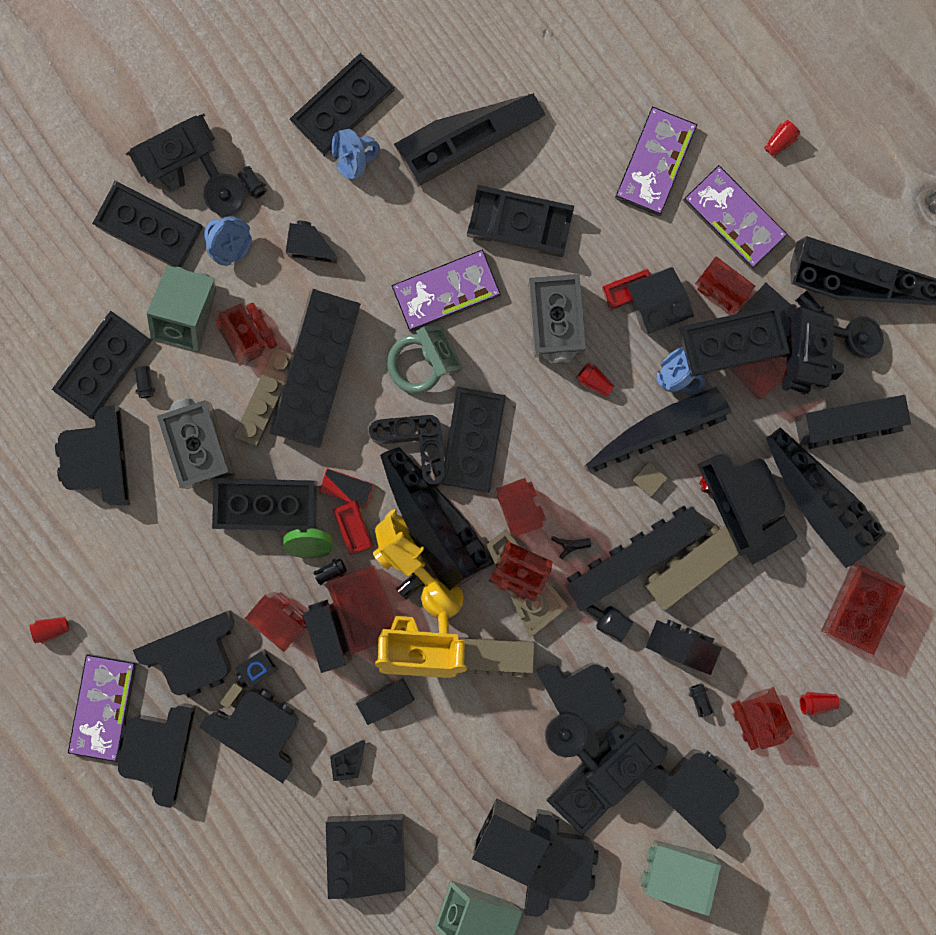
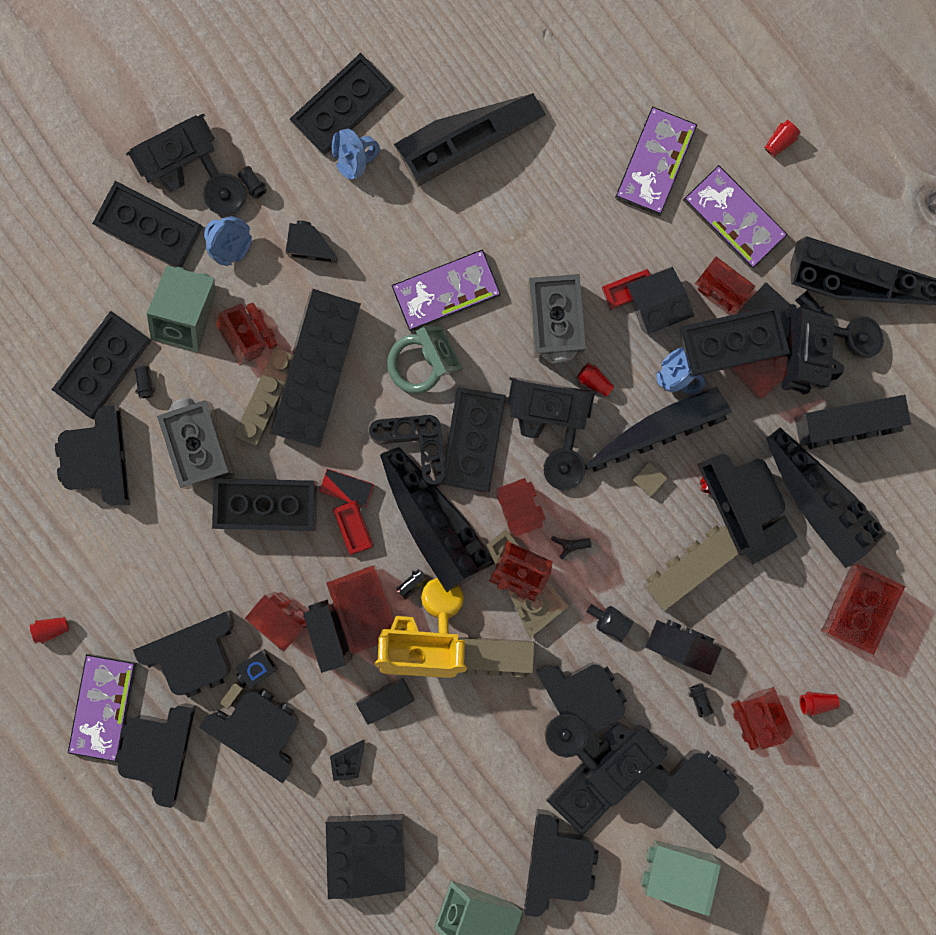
bright green tile [283,528,333,558] -> none
black pin [313,558,347,586] -> none
yellow piece [373,509,460,617] -> none
black piece [467,185,574,258] -> none
black slope [472,798,553,886] -> none
black brick [564,505,709,611] -> none
none -> black piece [508,377,598,490]

